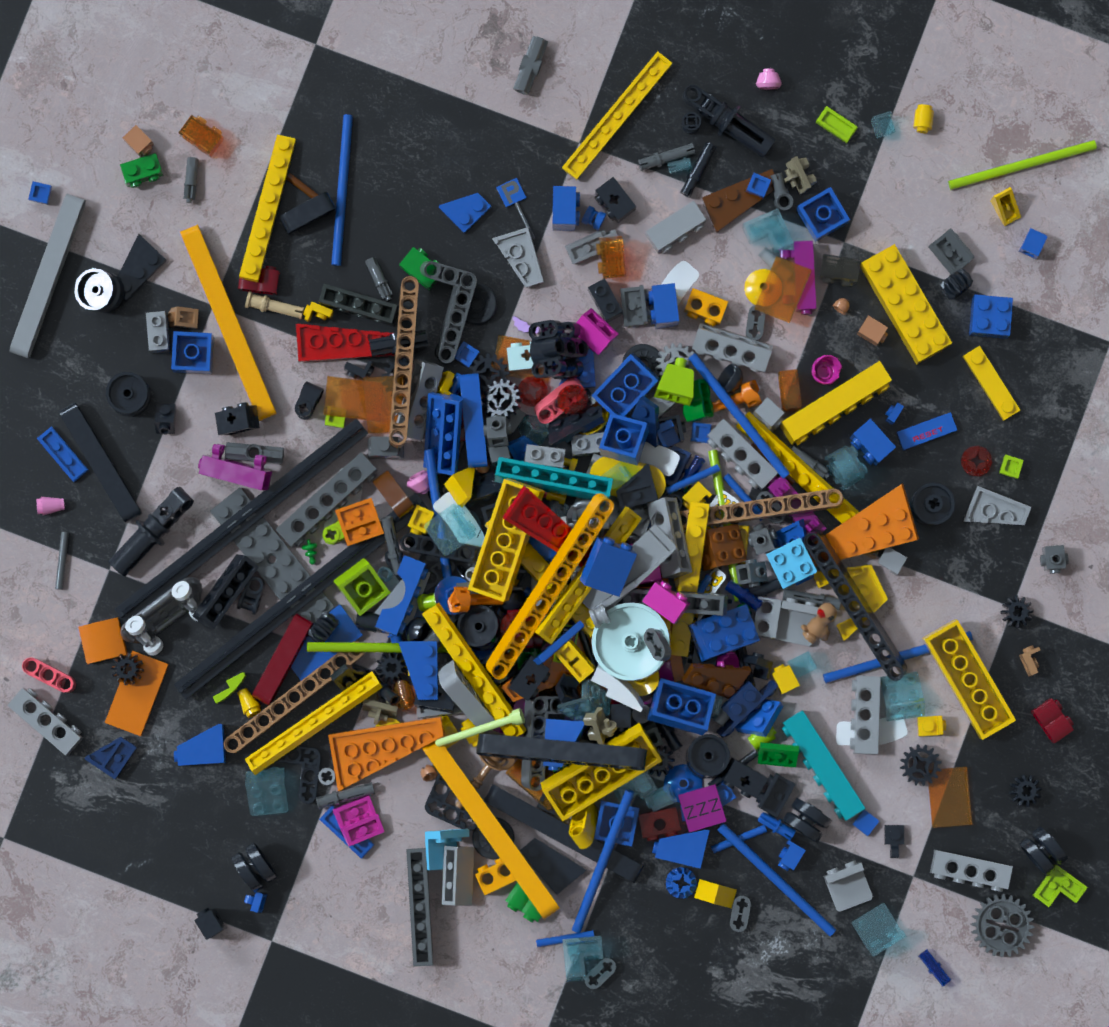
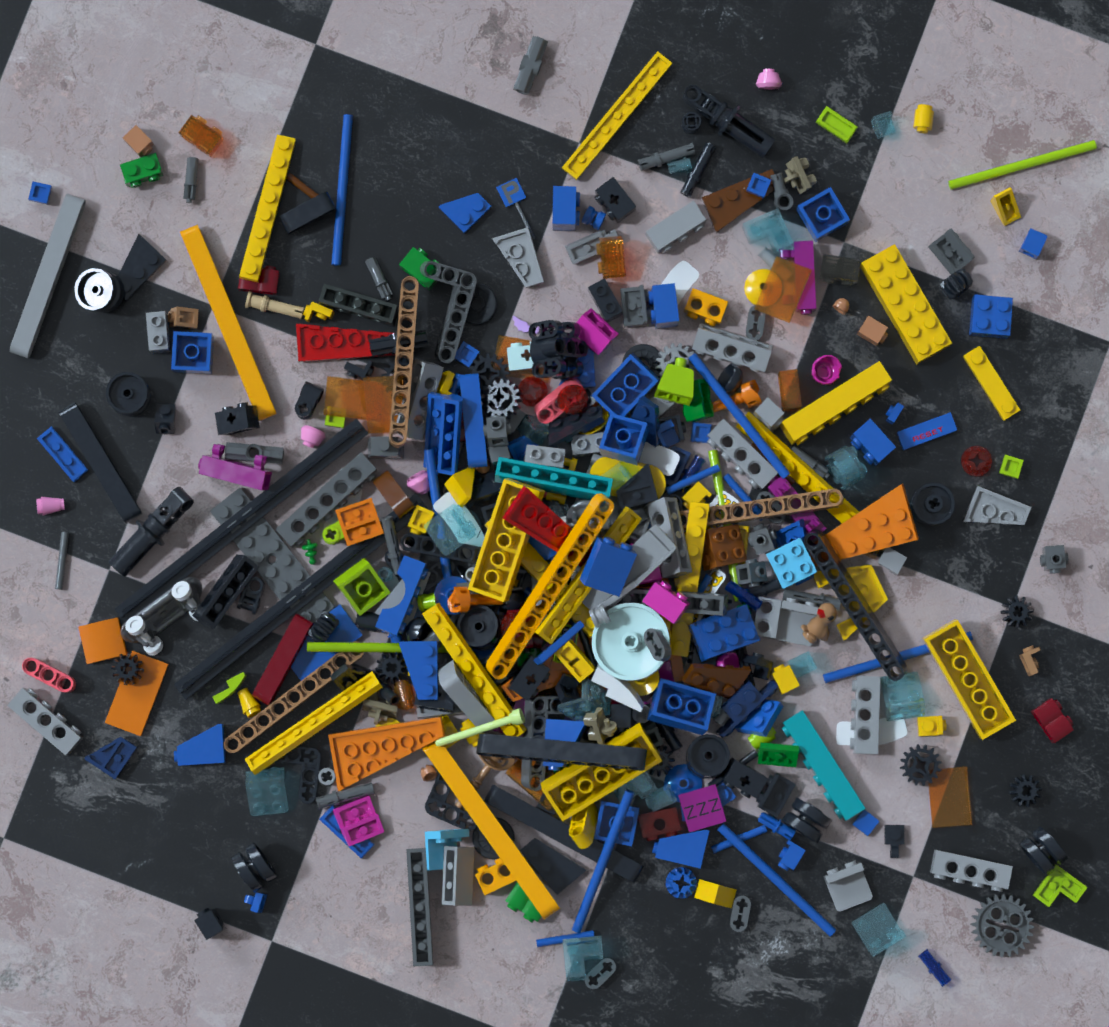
none -> bright pink cone [301,425,326,448]

